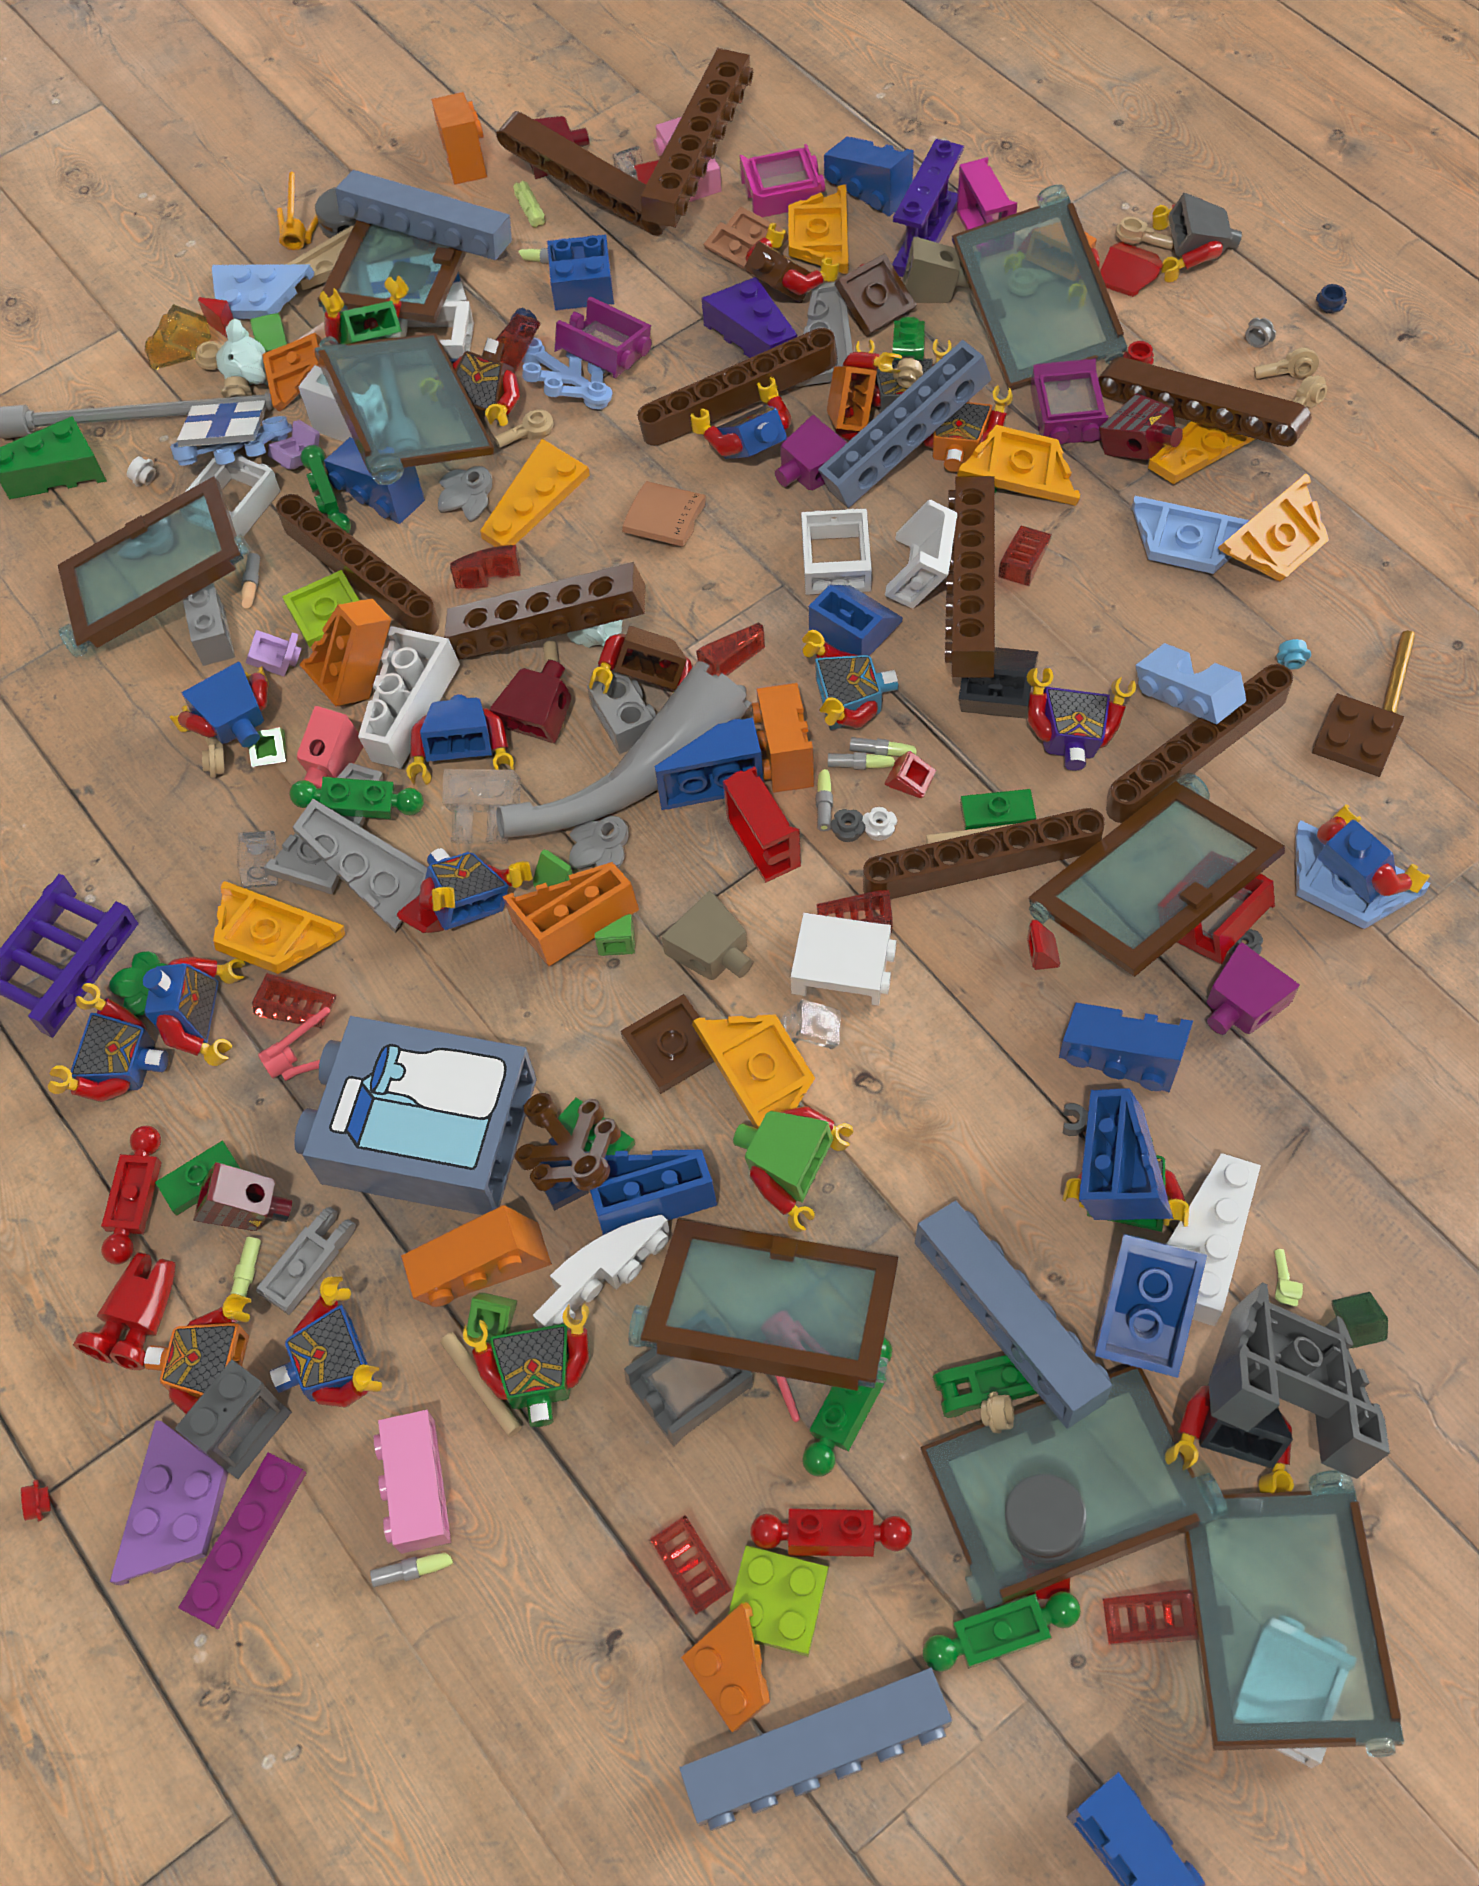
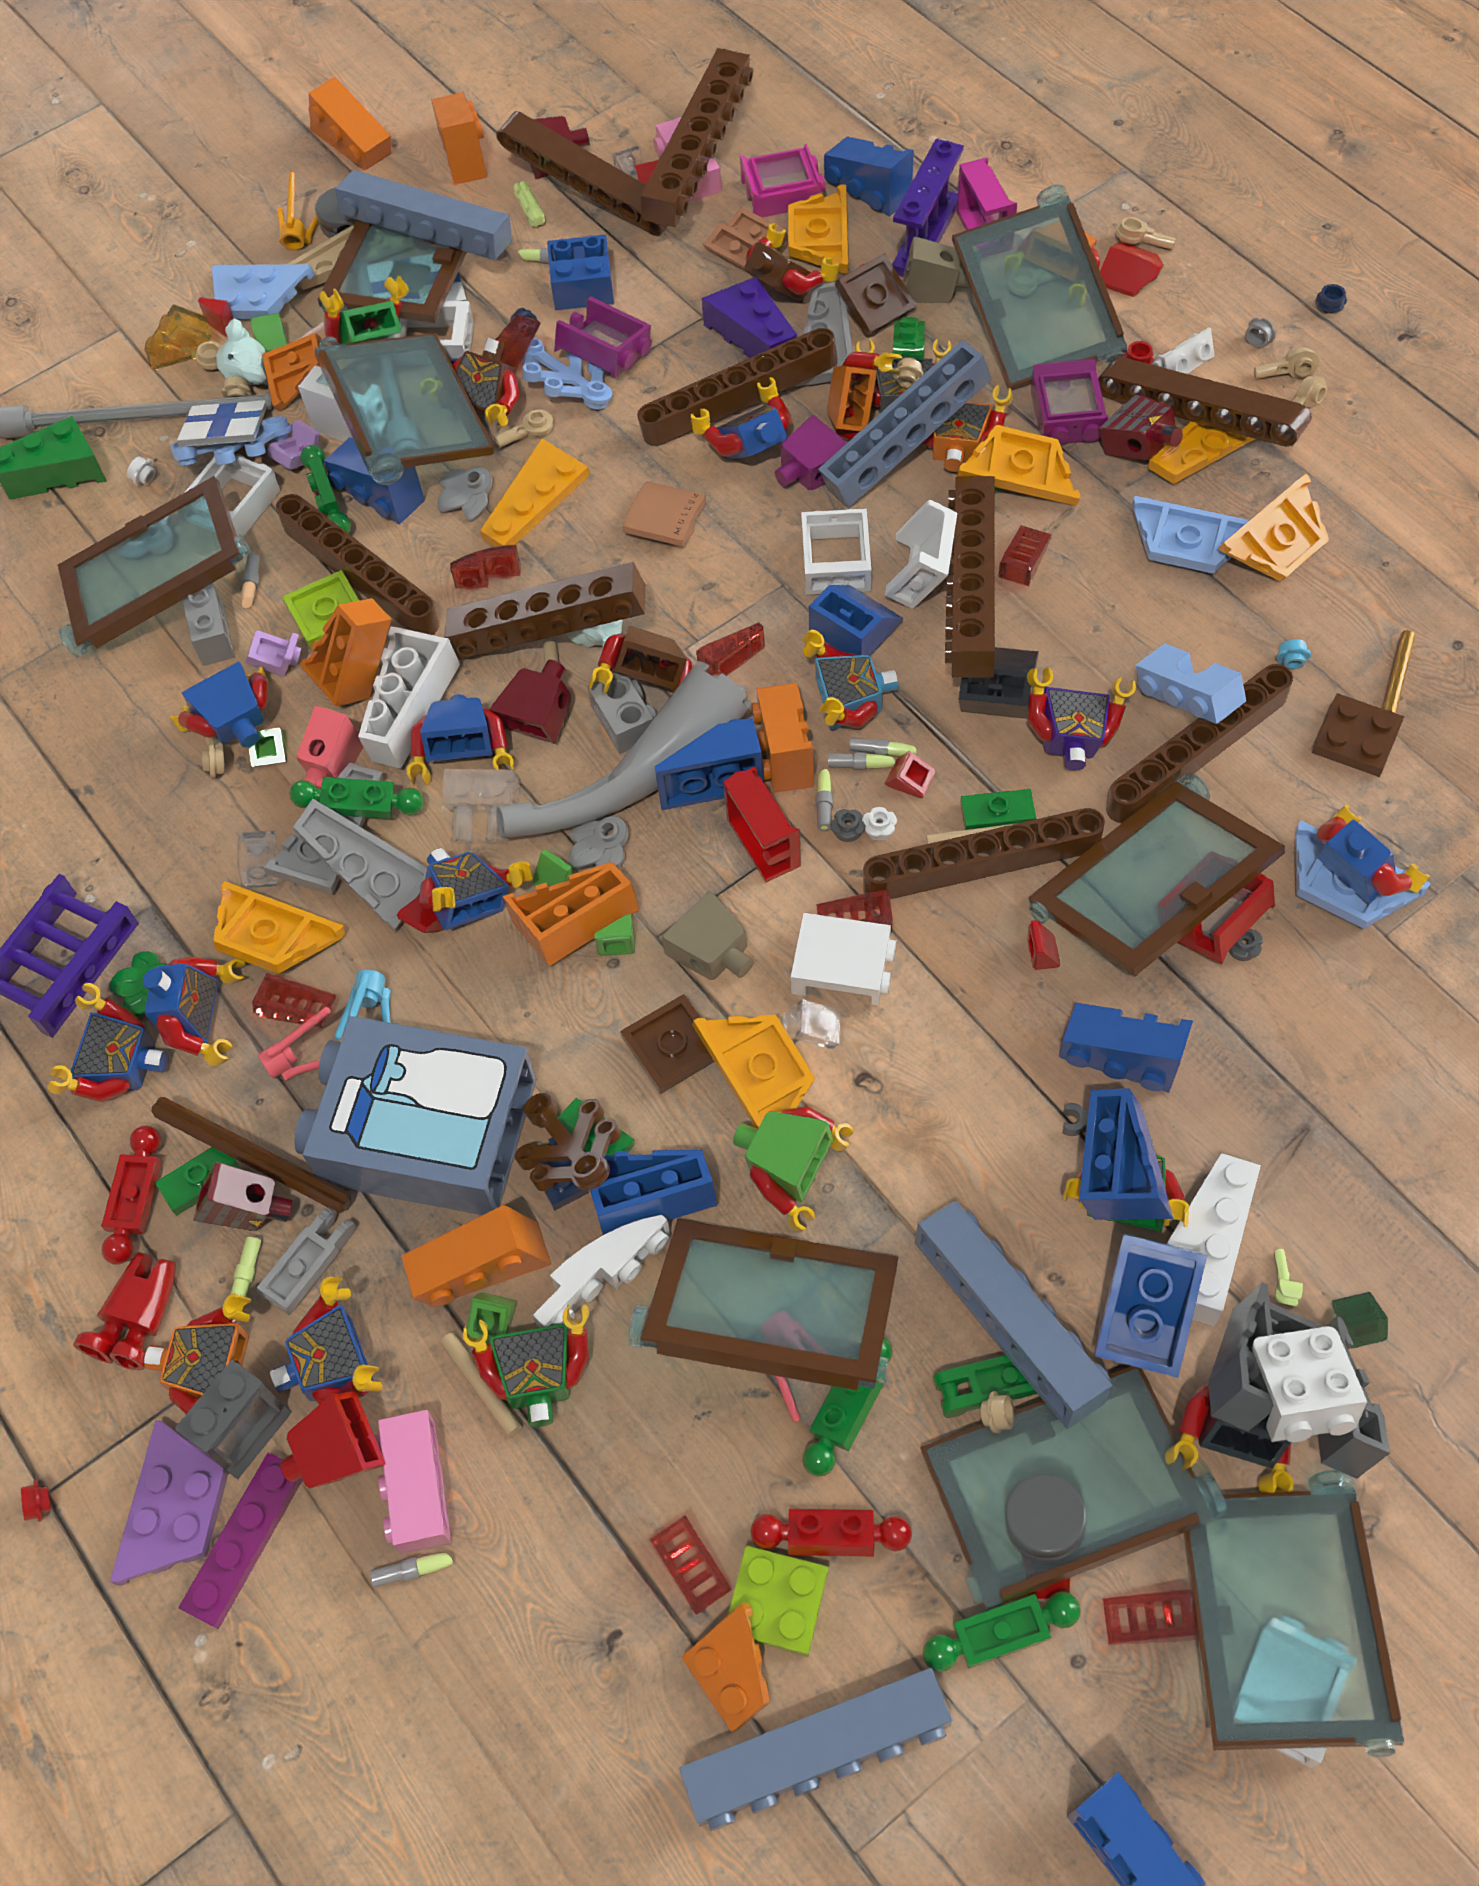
window [624,1312,753,1447] -> none
dark grey torso [1153,192,1242,282] -> none
magenta torso [1207,942,1300,1035] -> none
none -> reddish brown axle [151,1097,351,1213]
none -> red torso [280,1391,386,1489]
none -> orange wedge [308,76,391,171]
none -> medium azure plant [334,969,391,1040]
none -> white hinge [1152,328,1215,374]
none -> white bracket [1252,1326,1367,1442]

